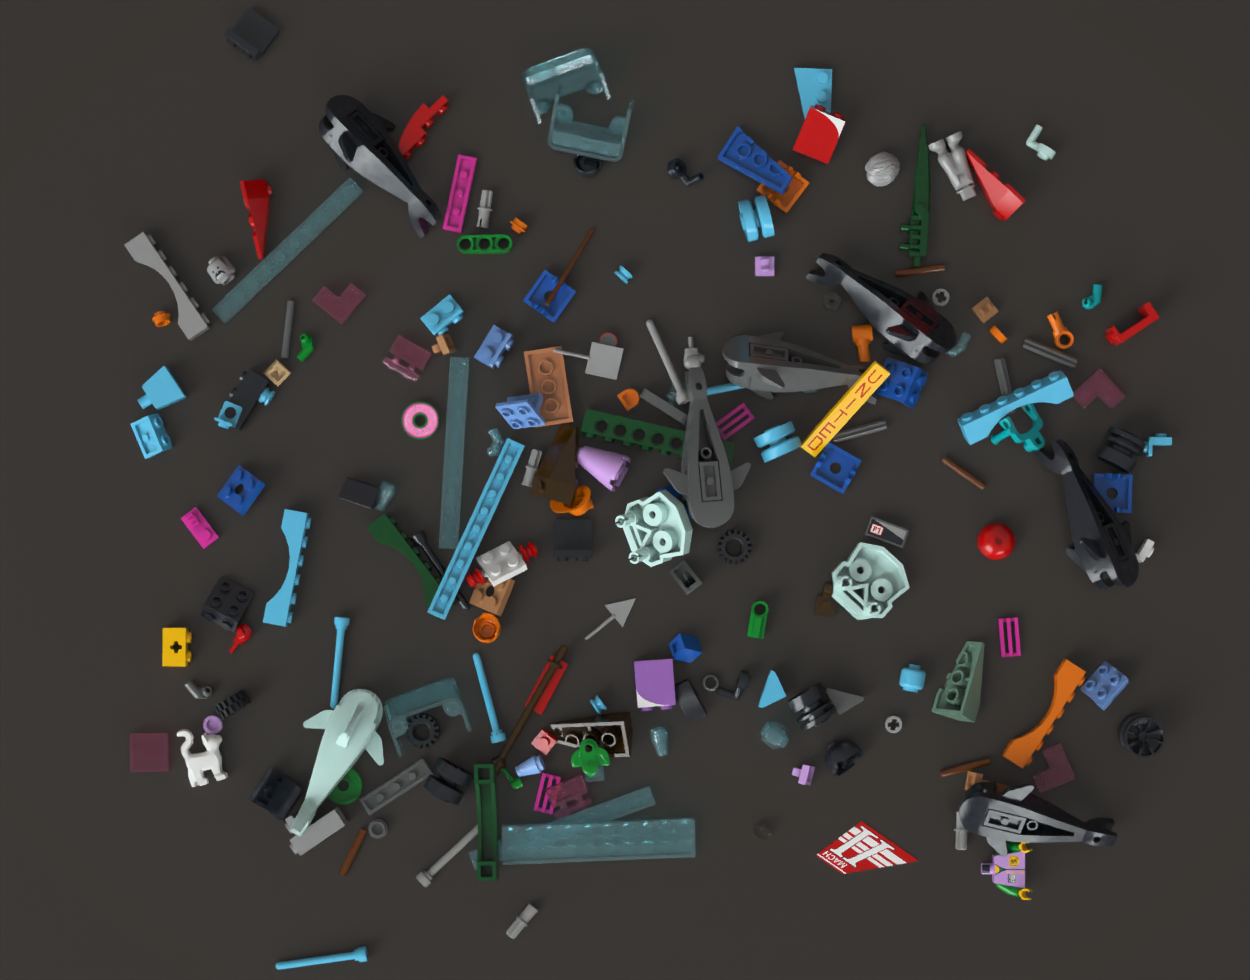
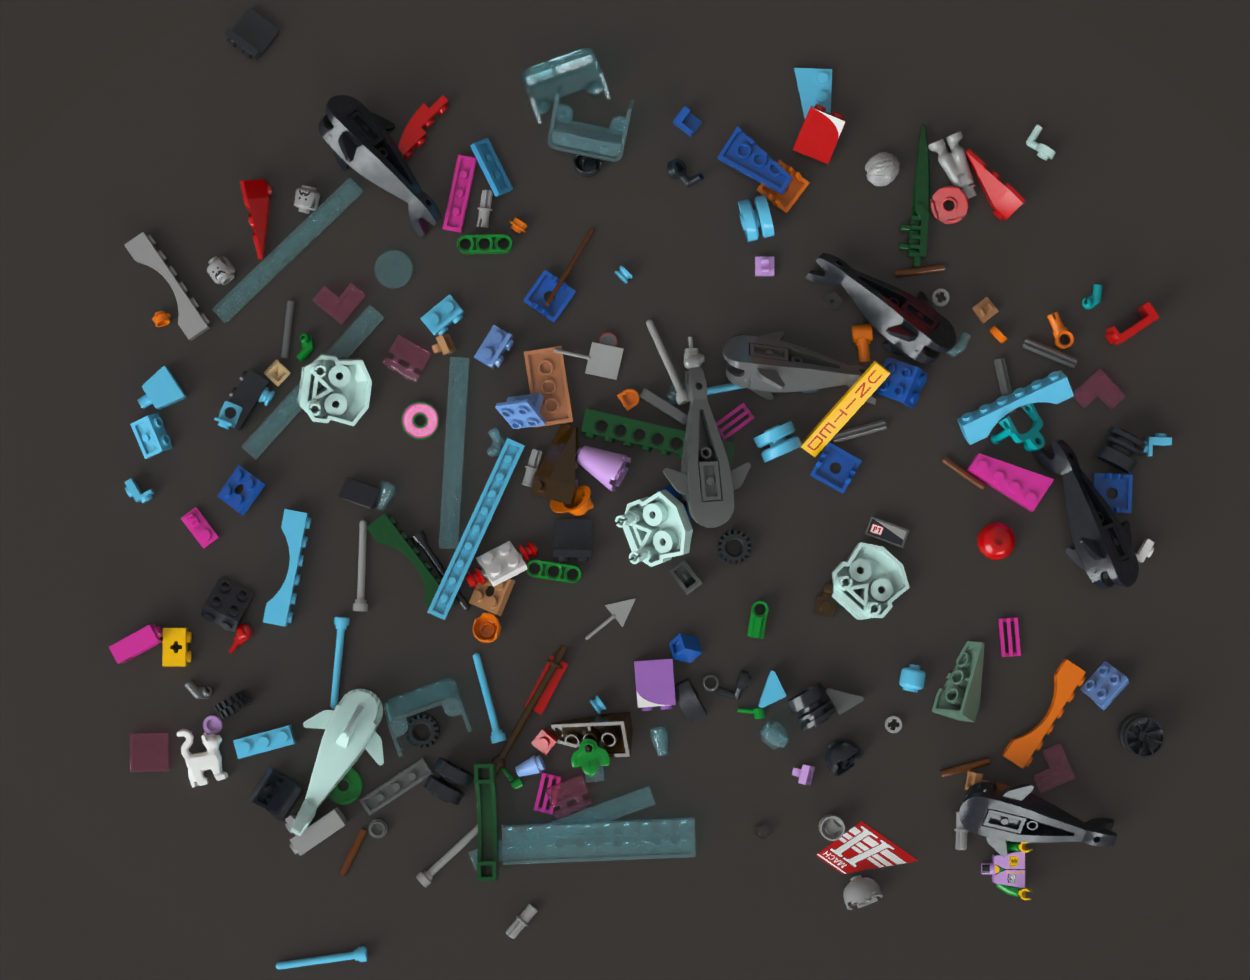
none -> dark pink window [109,624,163,664]
none -> medium azure bracket [124,478,155,503]
none -> medium azure arch [233,724,296,759]
none -> clear light blue plate [241,304,384,460]
none -> light grey head [293,185,320,214]
none -> light aqua brick [298,353,372,426]
none -> light grey piece [353,519,368,612]
none -> clear light blue tile [375,250,413,288]
none -> dark azure plate [470,138,513,197]
none -> green beam [526,560,581,583]
none -> blue panel [673,106,702,137]
none -> green hand [738,707,765,719]
none -> light grey wheel [818,814,845,841]
none -> light grey cylinder [843,875,883,910]
none -> tile [930,185,969,224]
none -> dark pink wedge [966,453,1054,512]

